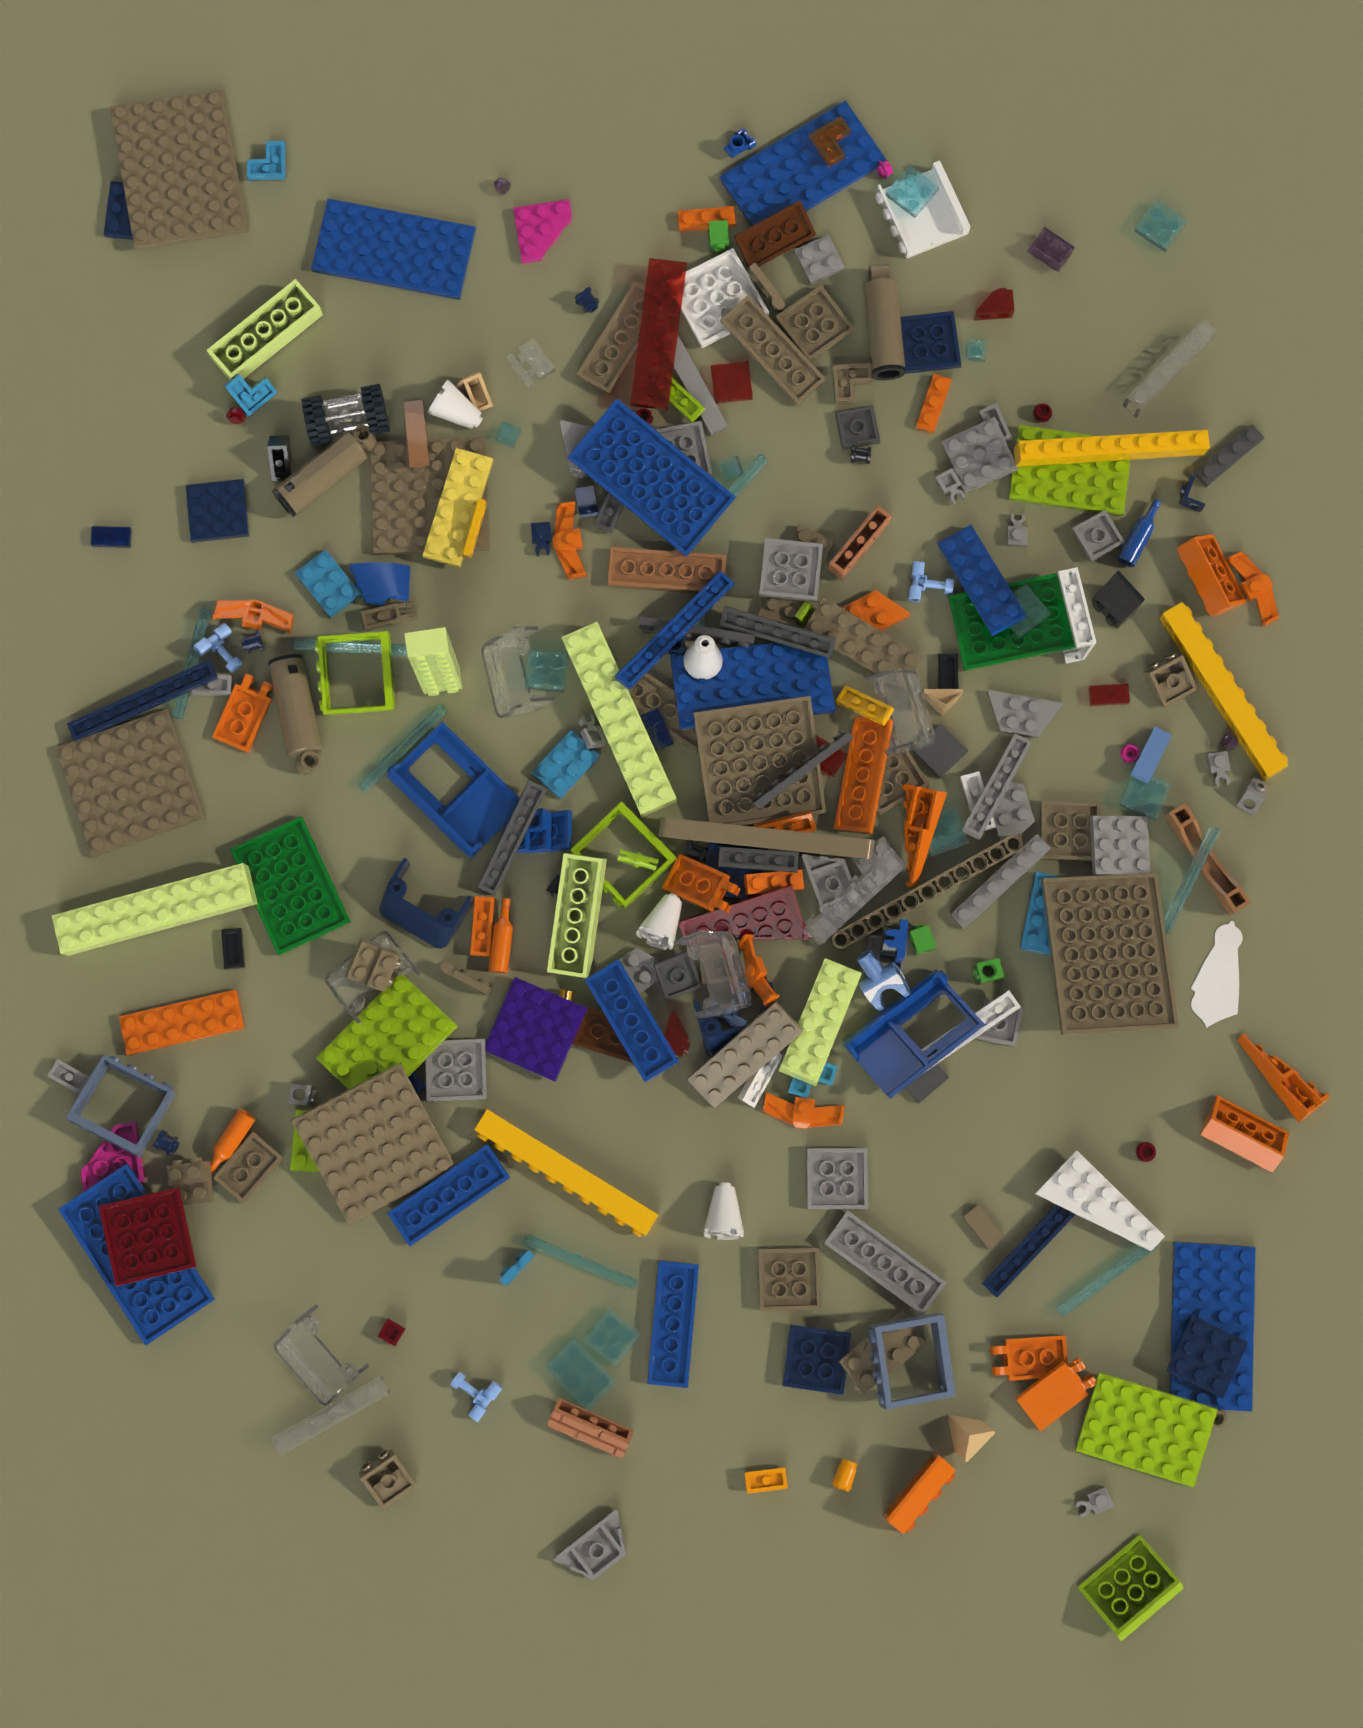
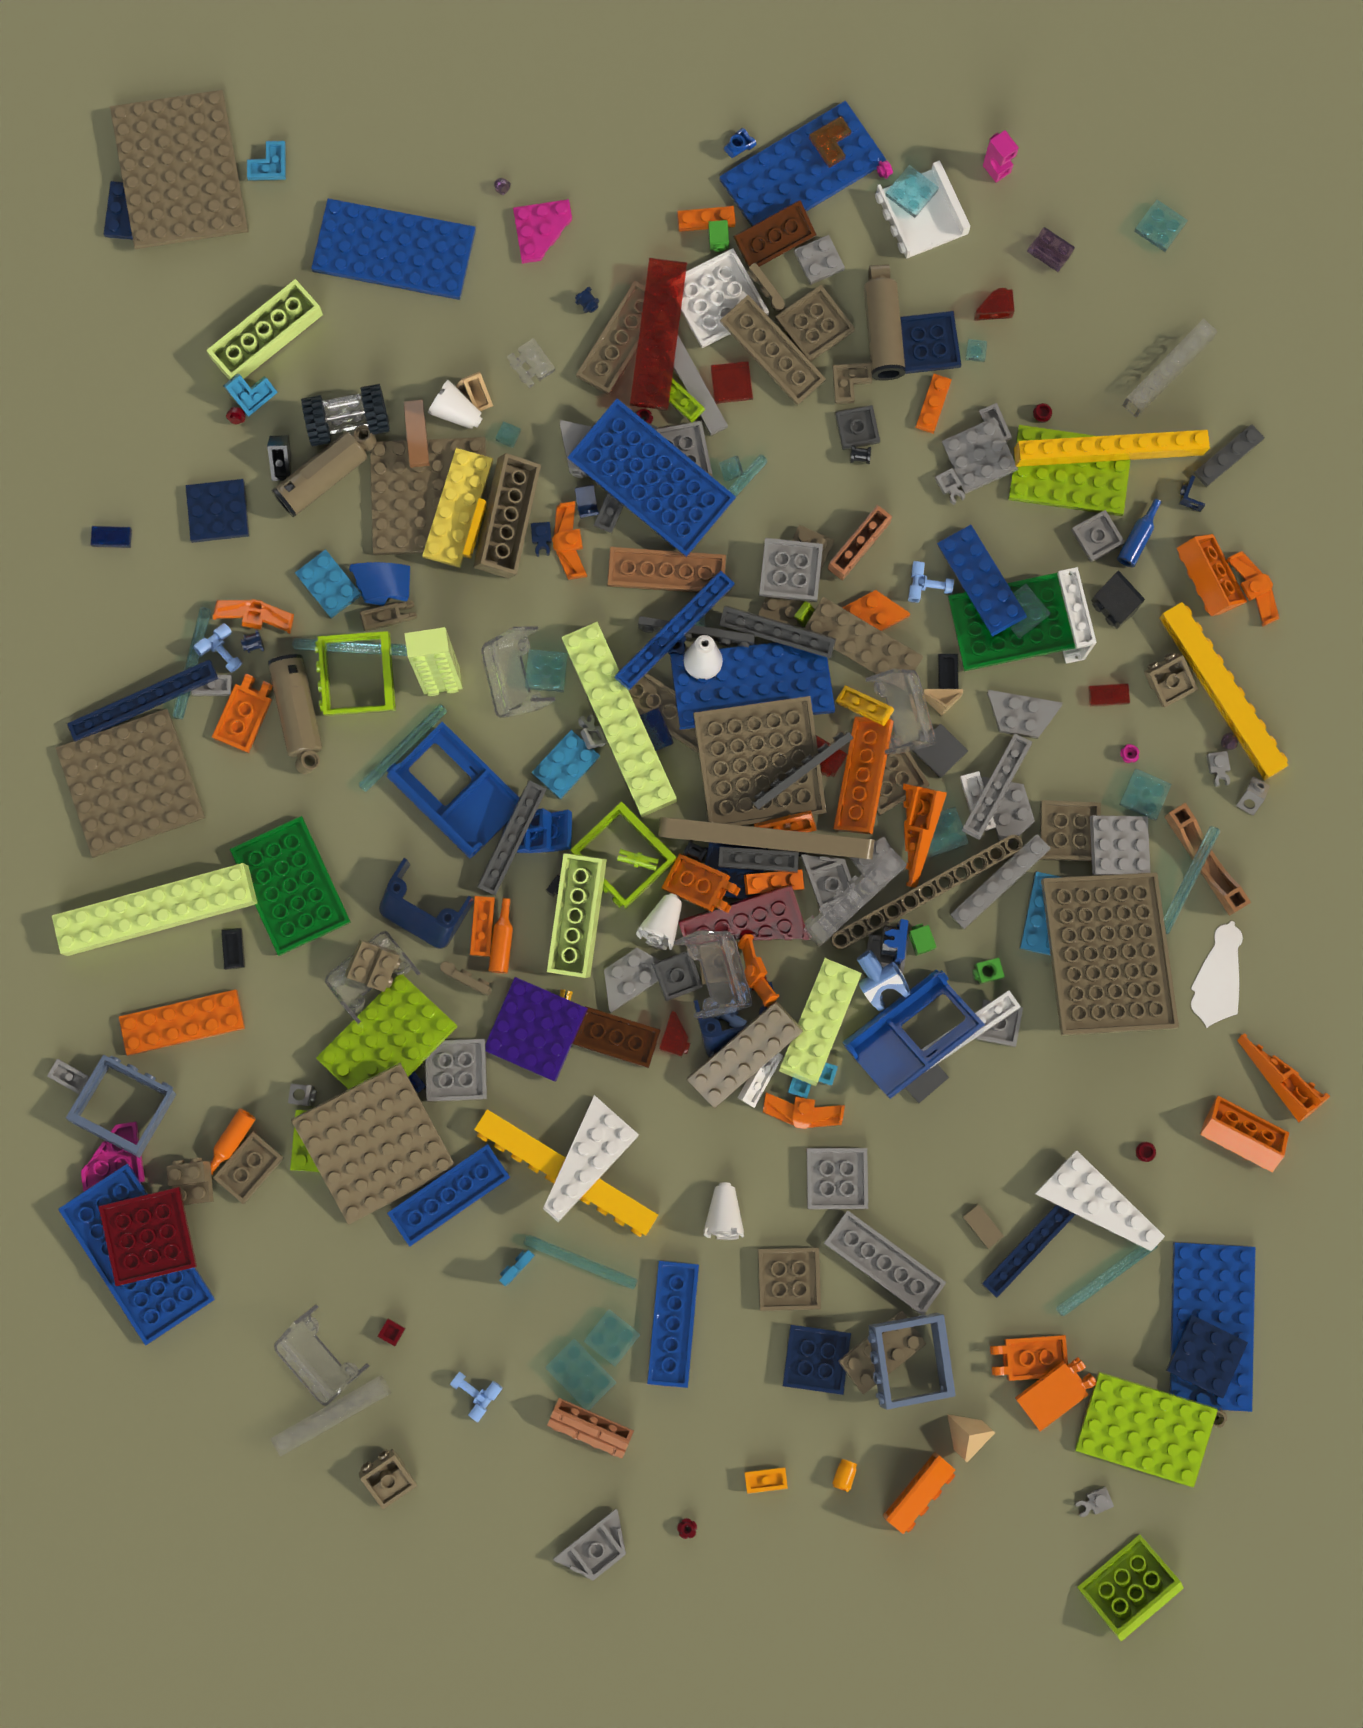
dark blue brick [153,1130,180,1155] -> none
blue plate [585,959,680,1083] -> none
light grey plate [1007,513,1027,547] -> none
medium blue tile [1130,727,1172,784] -> none
none -> dark tan brick [473,453,541,579]
none -> white wing [543,1095,639,1222]
none -> dark red plate [677,1518,697,1539]
none -> dark pink arch [983,130,1019,183]

